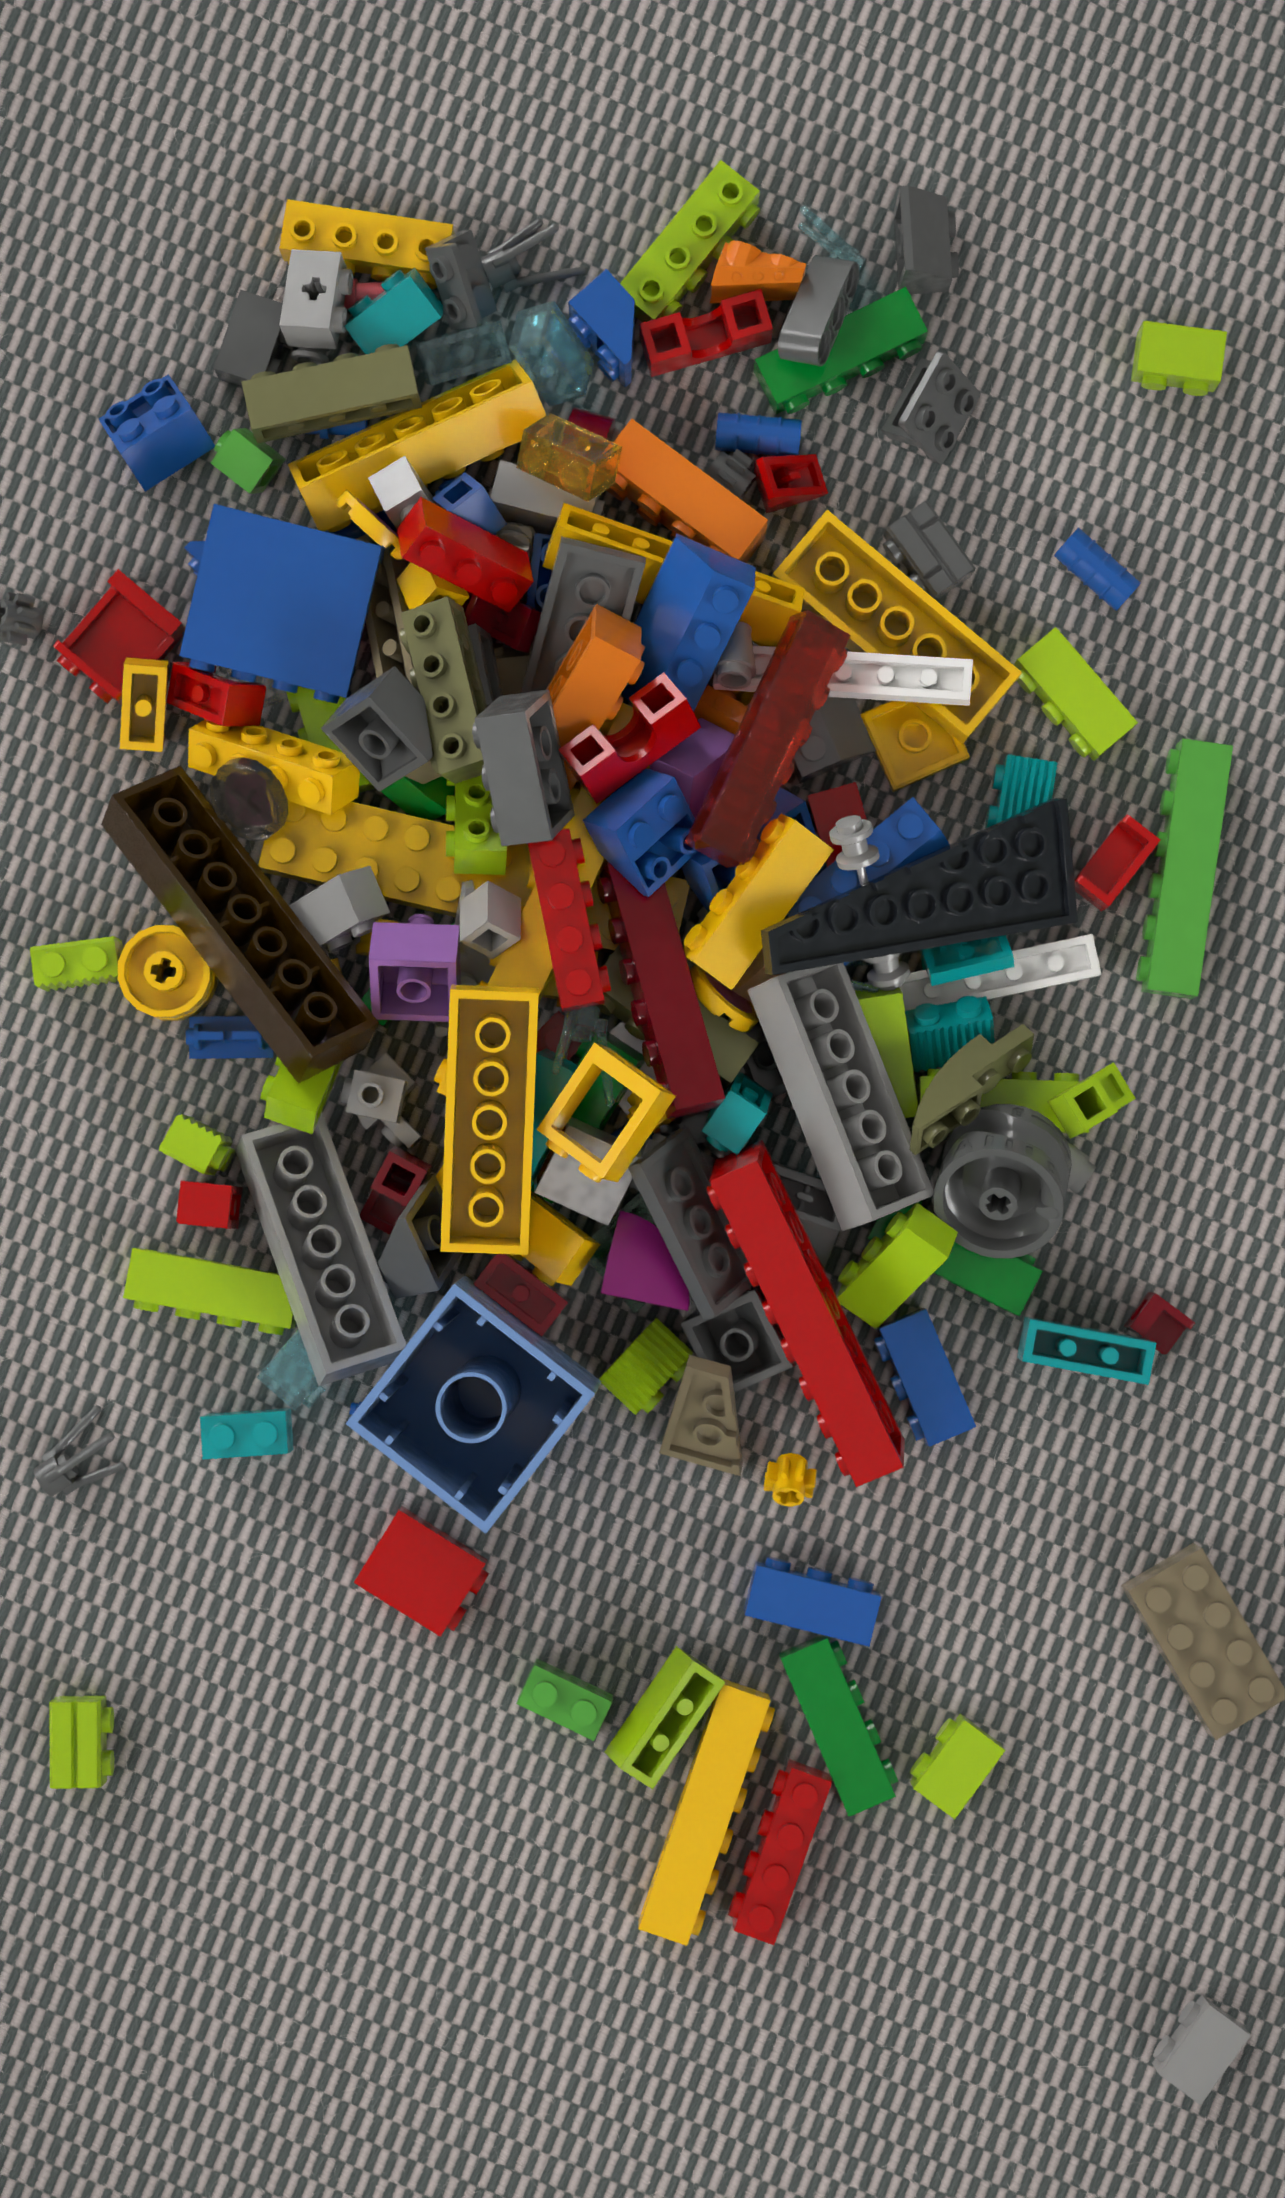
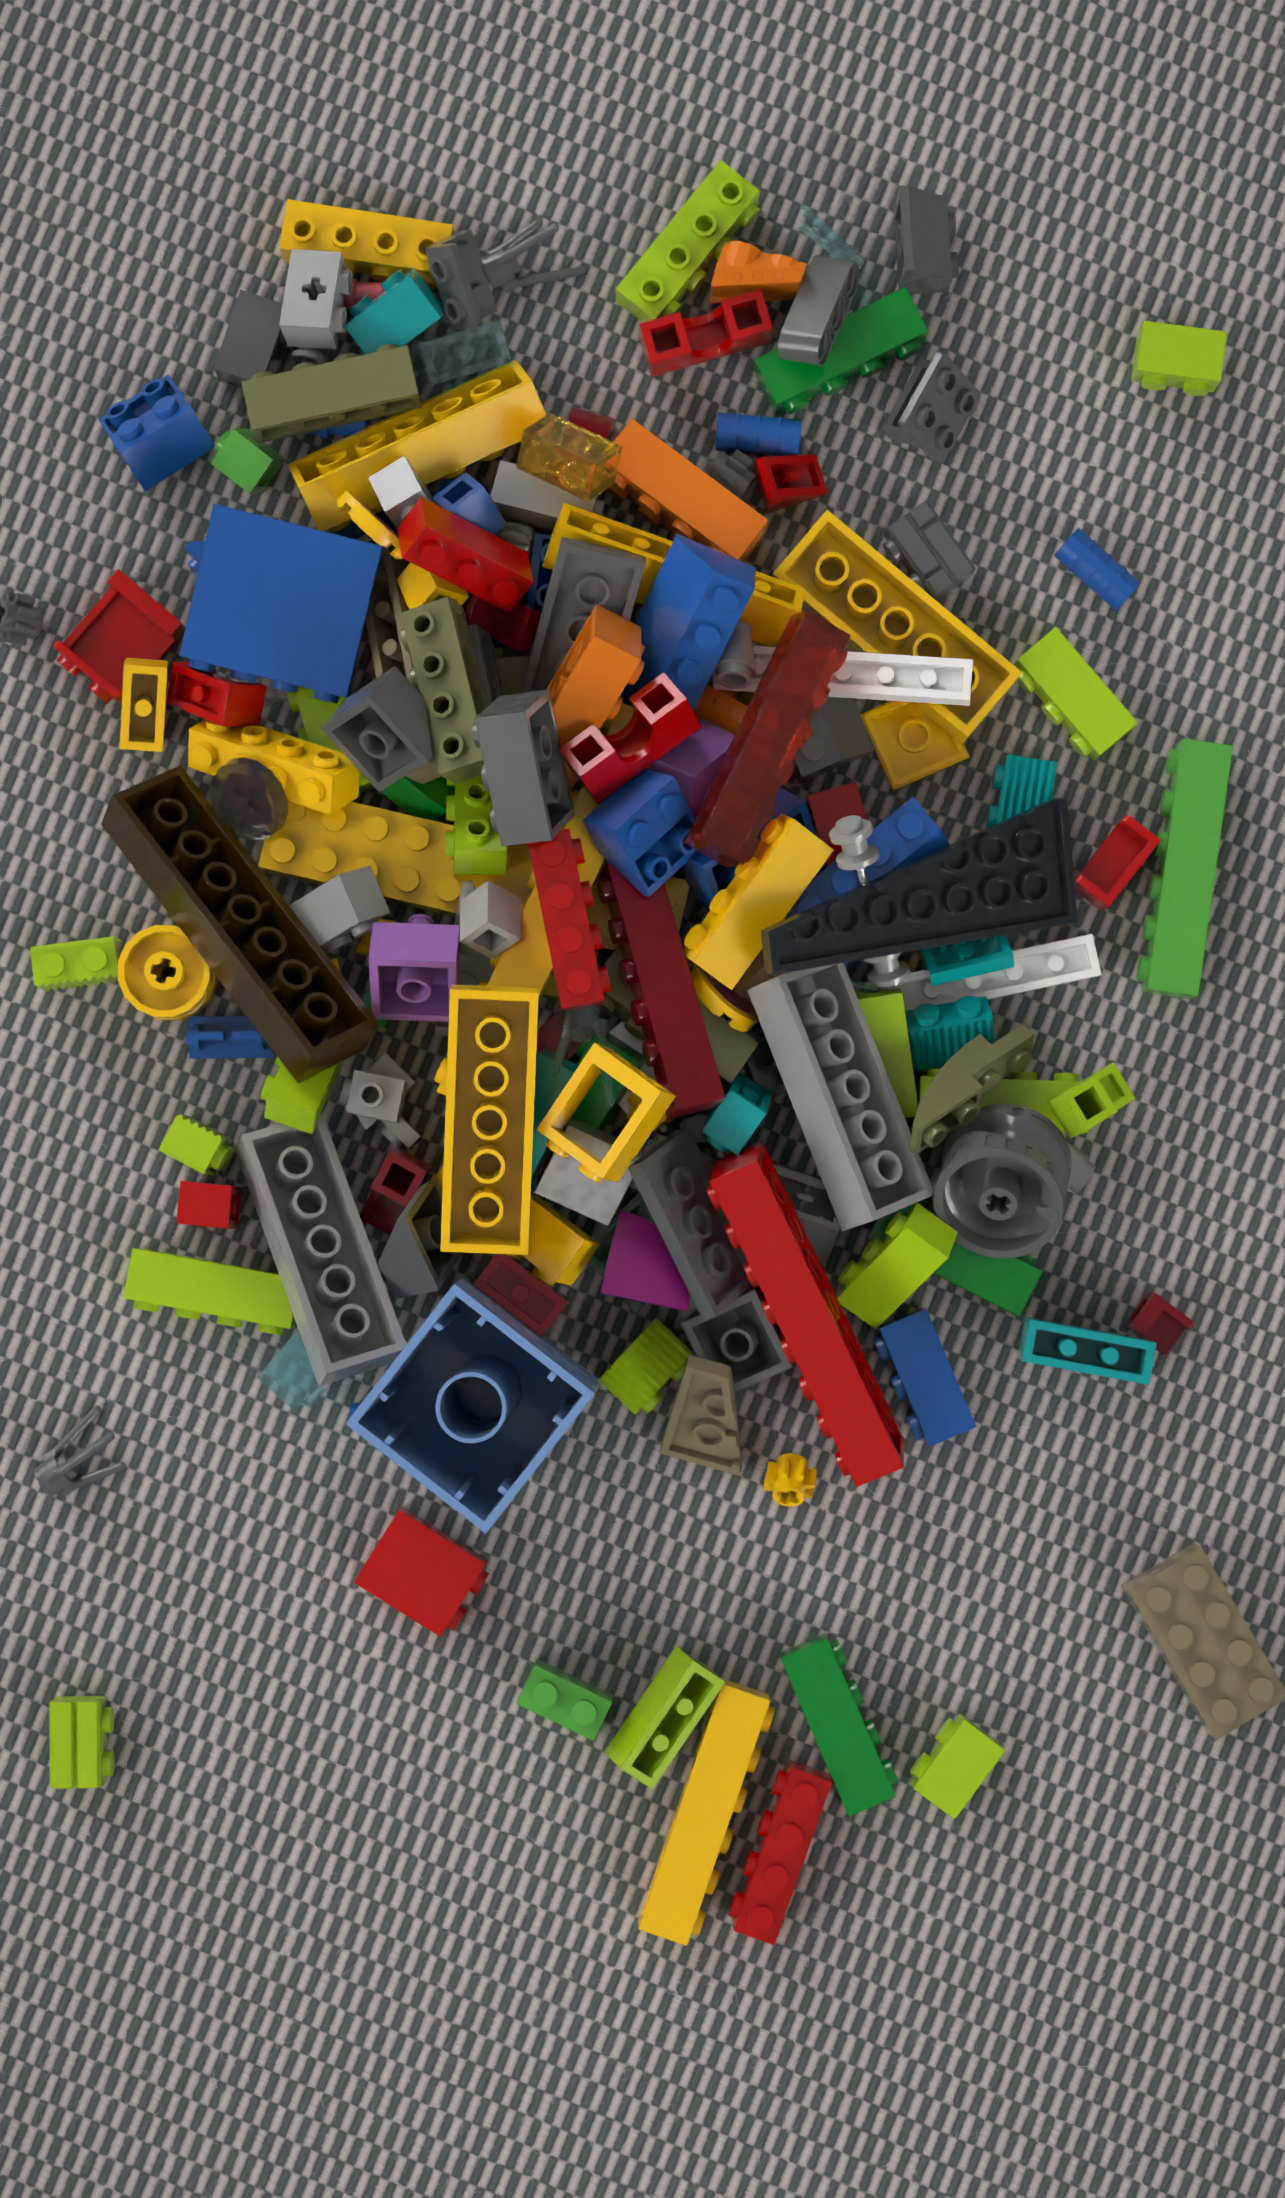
teal brick [200,1408,294,1460] -> none
clear light blue brick [508,301,594,406] -> none
blue slope [568,268,635,387] -> none
blue brick [743,1557,882,1647] -> none
light grey piece [1152,1994,1251,2106] -> none

